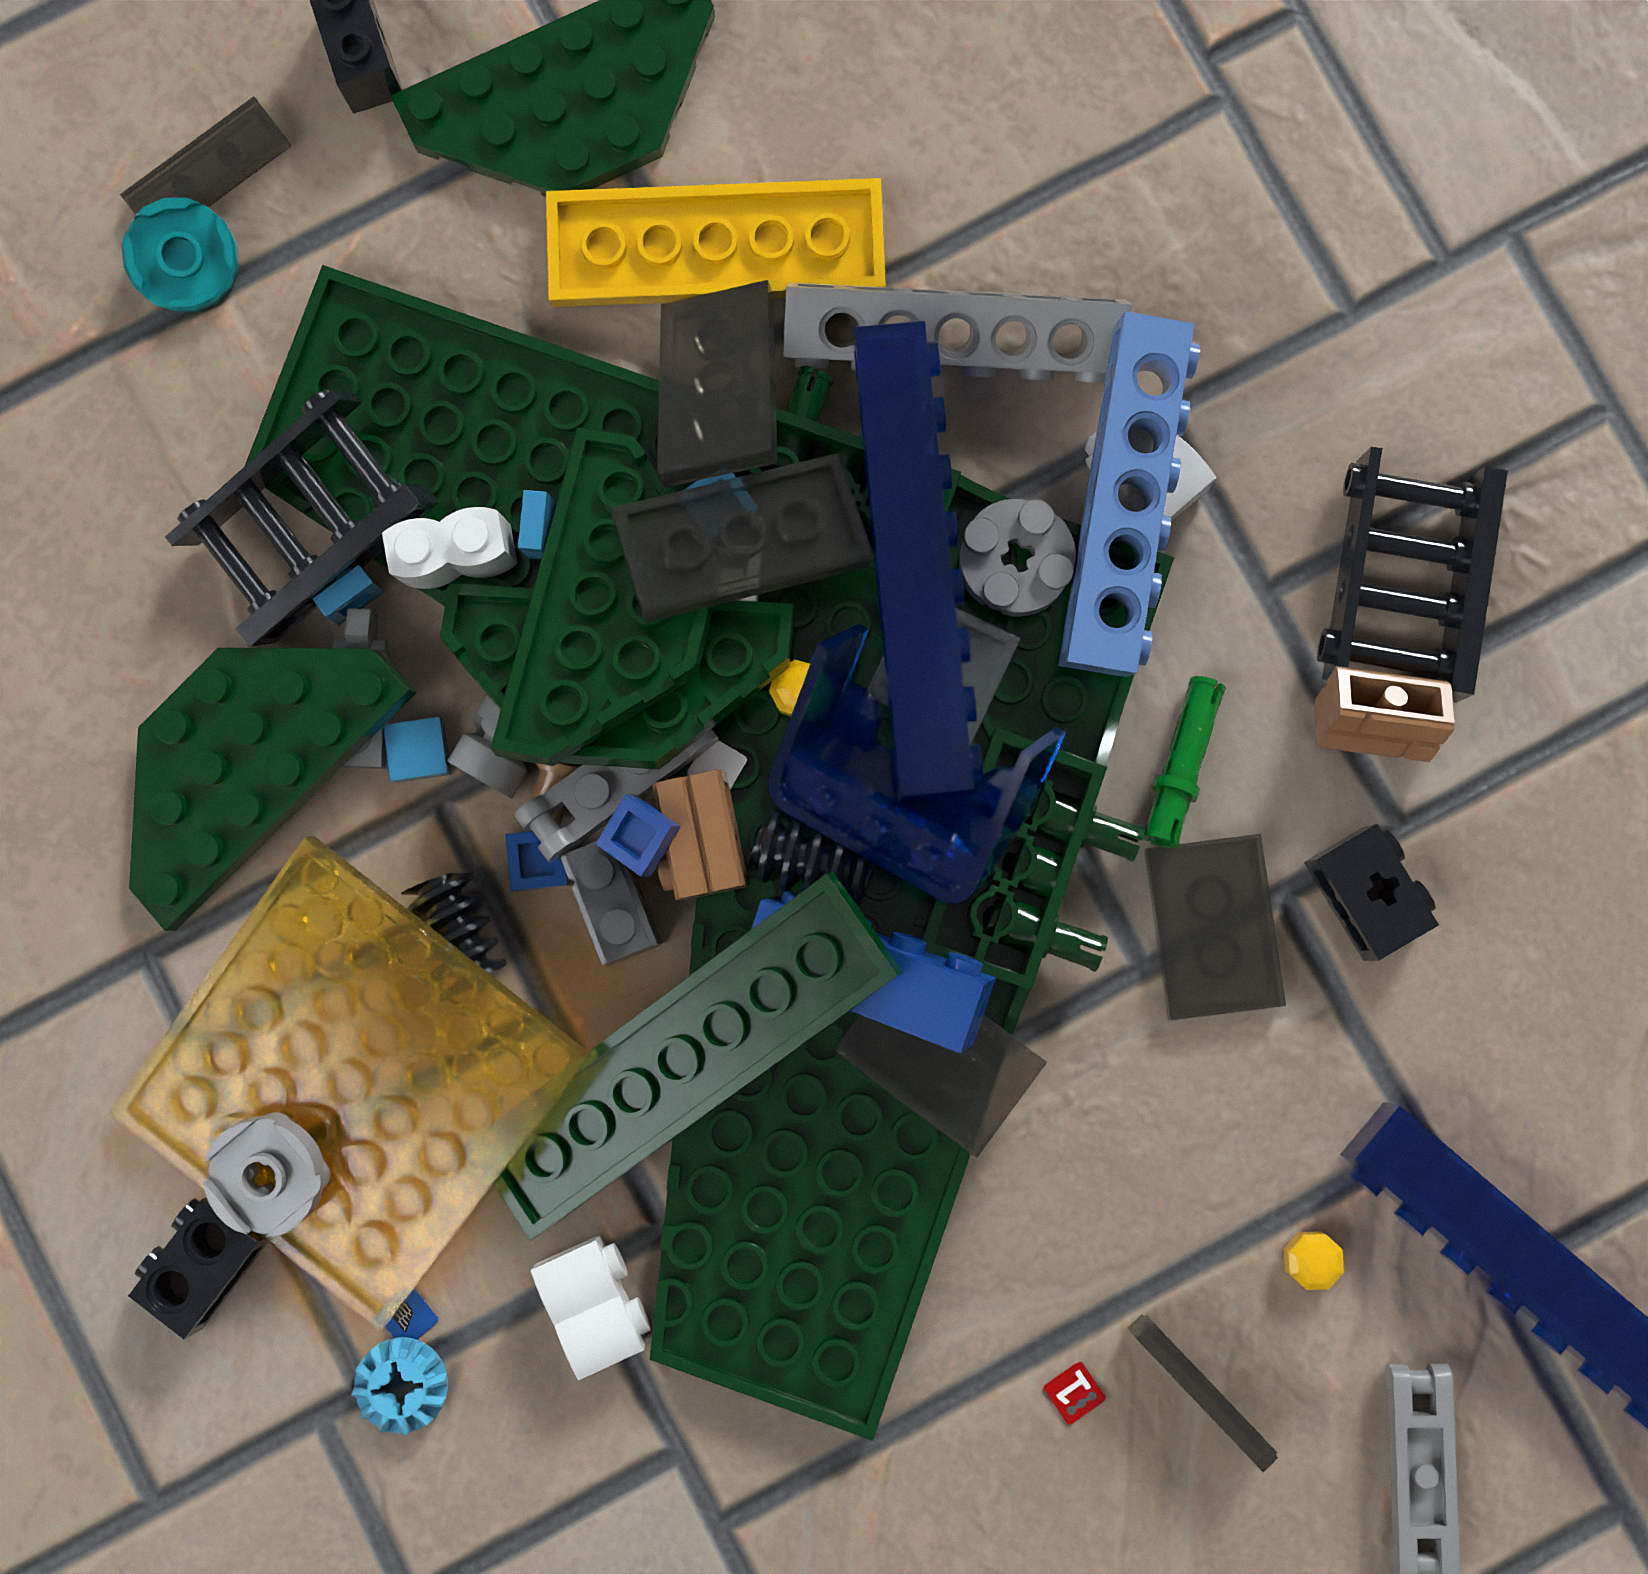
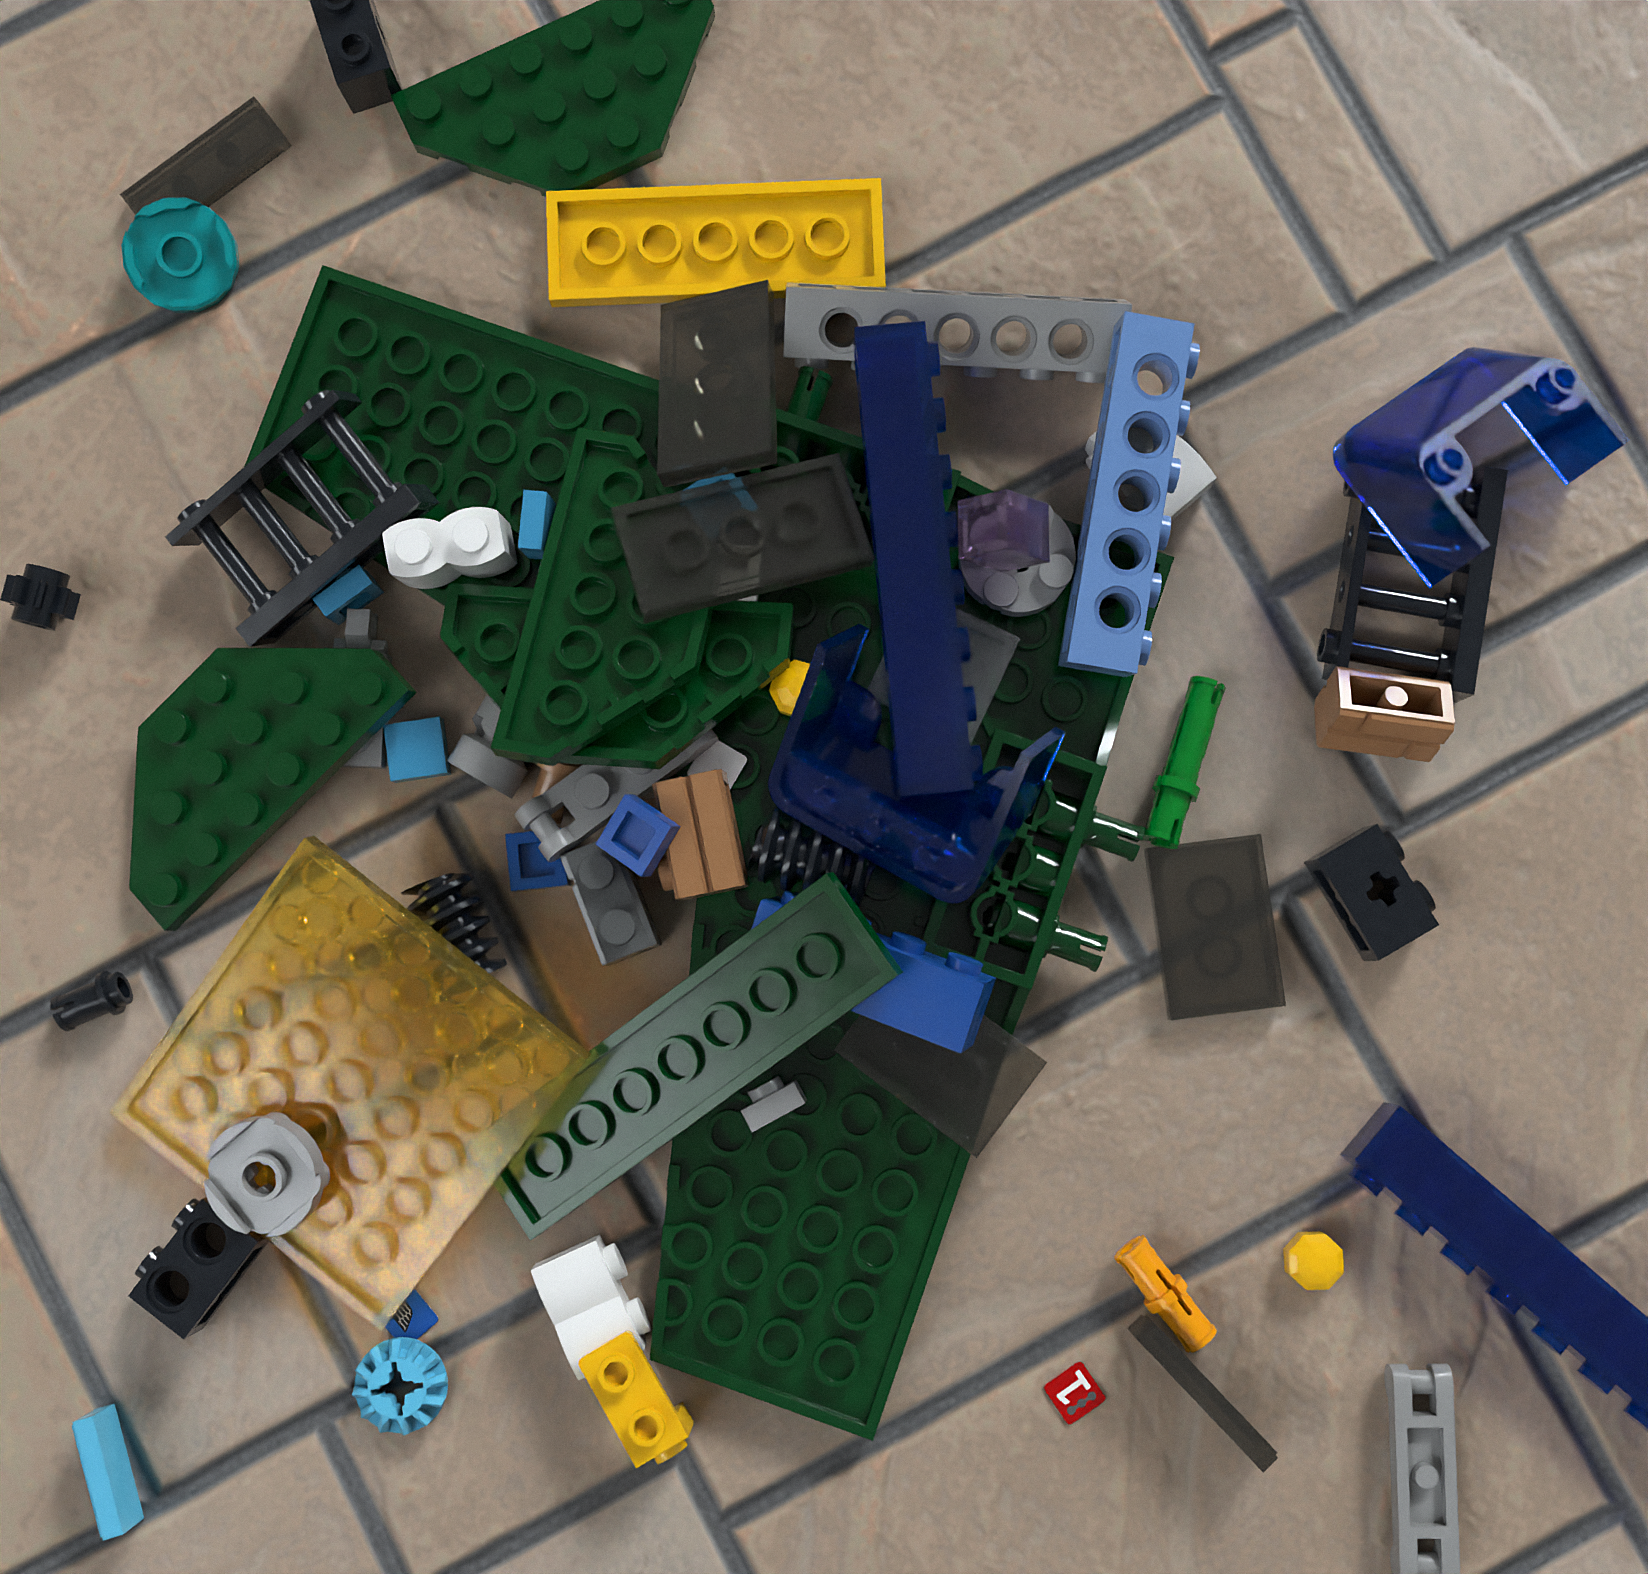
none -> black gear [0,564,81,631]
none -> black pin [50,971,133,1032]
none -> medium azure tile [71,1403,144,1541]
none -> yellow bracket [578,1330,694,1468]
none -> light grey plate [741,1076,807,1132]
none -> clear purple brick [958,489,1050,572]
none -> light orange pin [1114,1235,1217,1353]
none -> clear blue windscreen [1333,347,1630,589]

